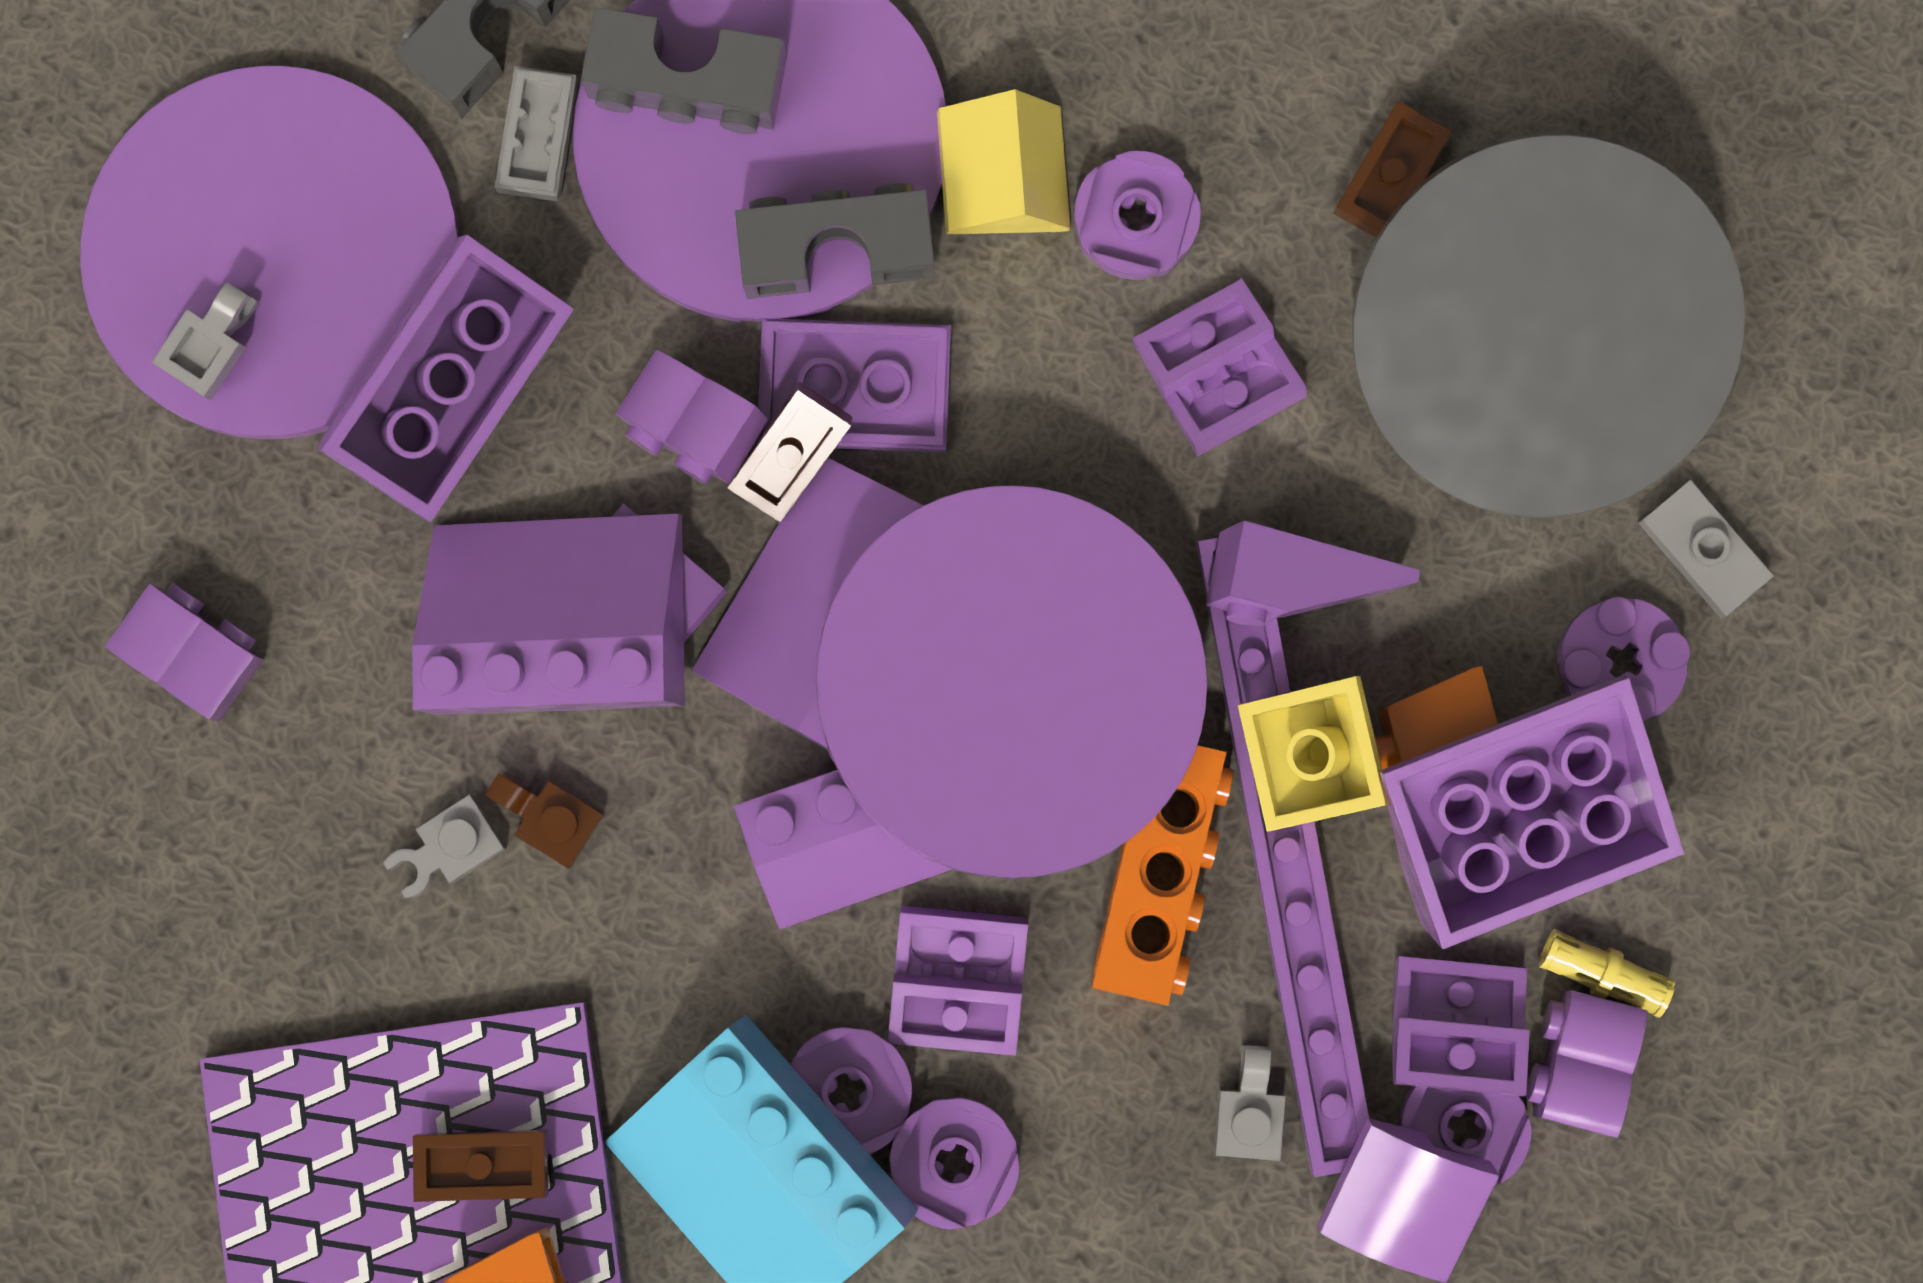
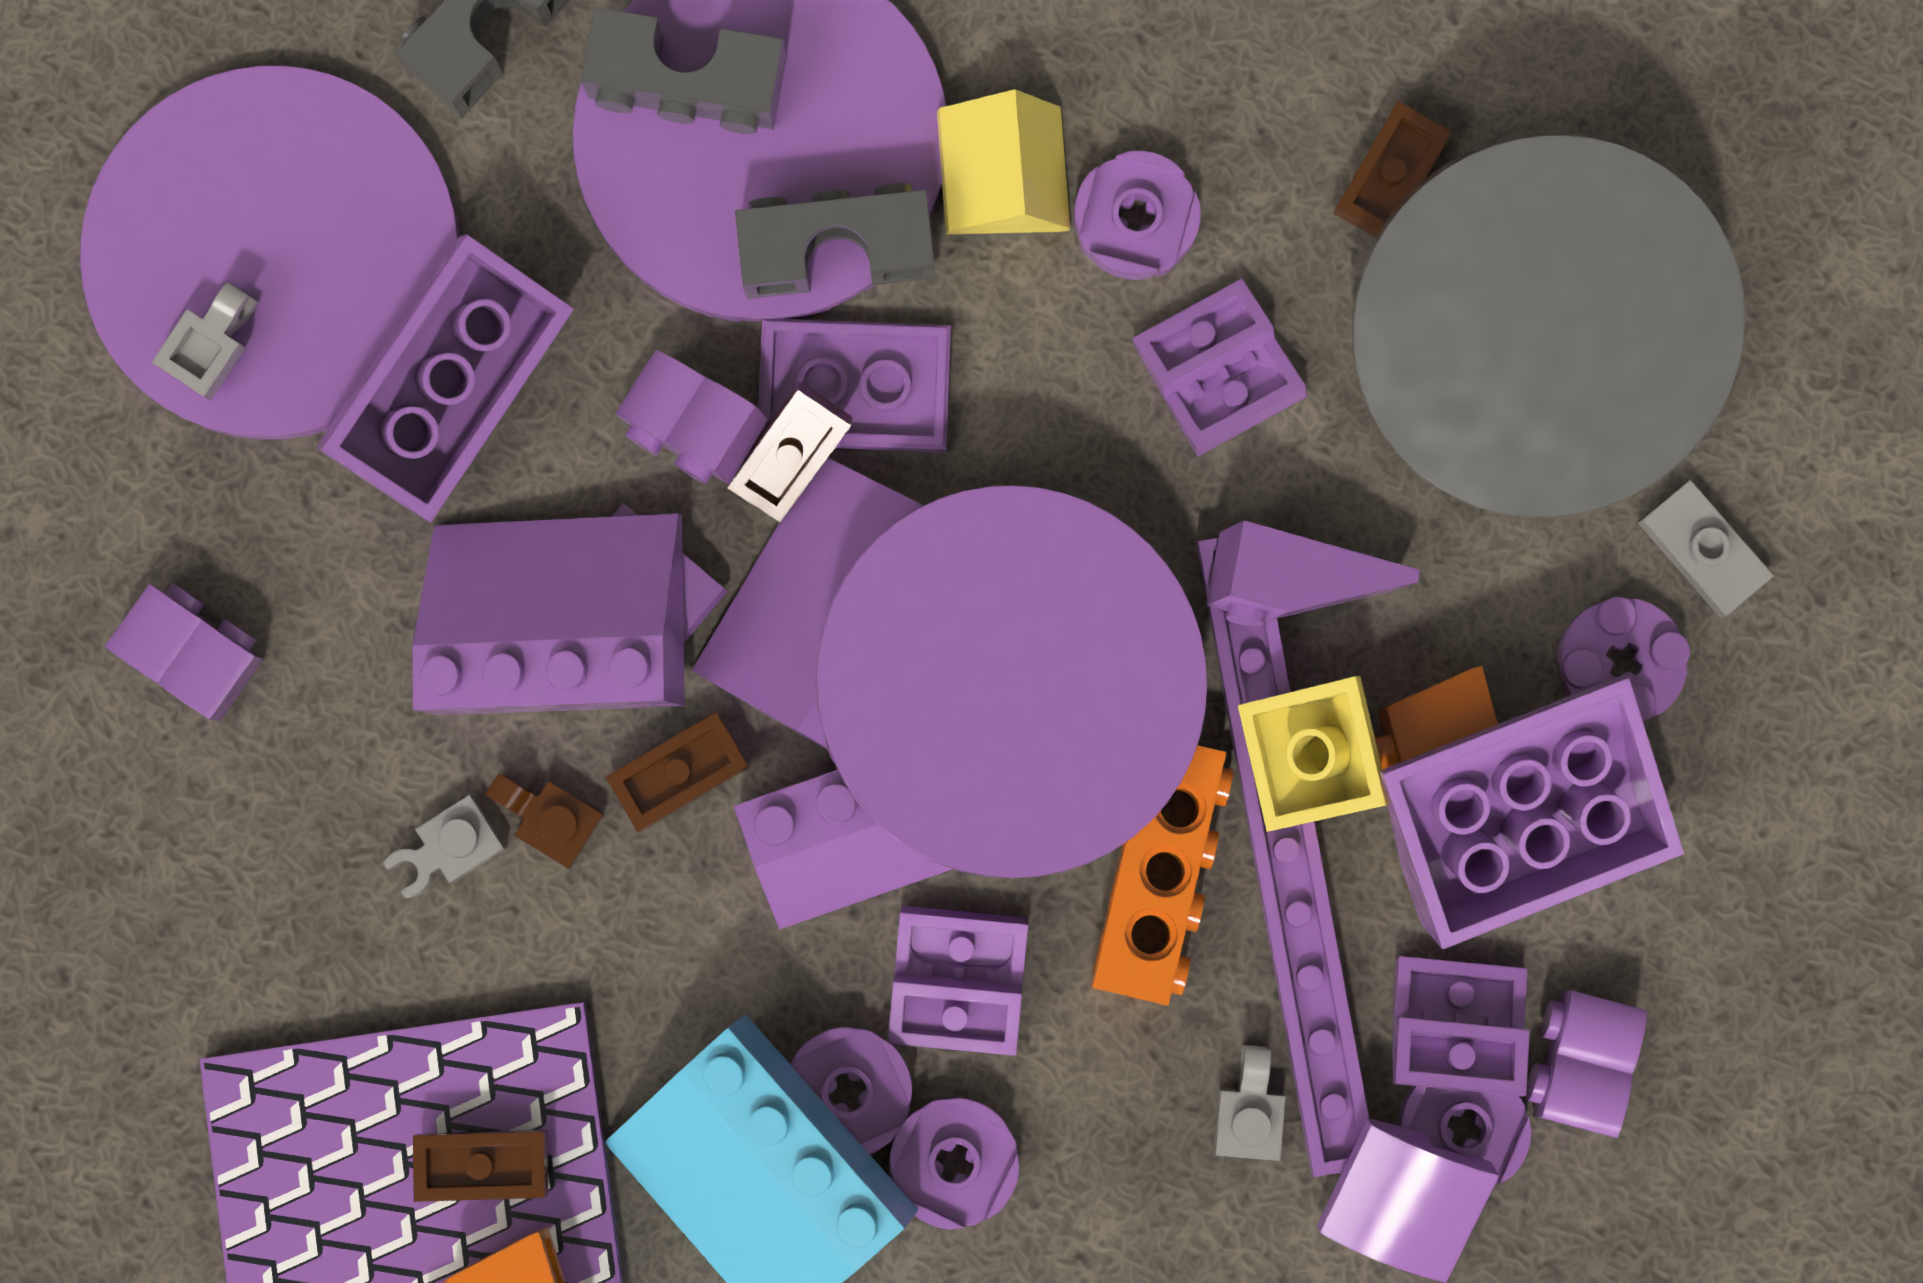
light grey plate [494,66,579,202] -> none
light yellow pin [1538,929,1675,1018] -> none
none -> reddish brown plate [606,712,750,833]

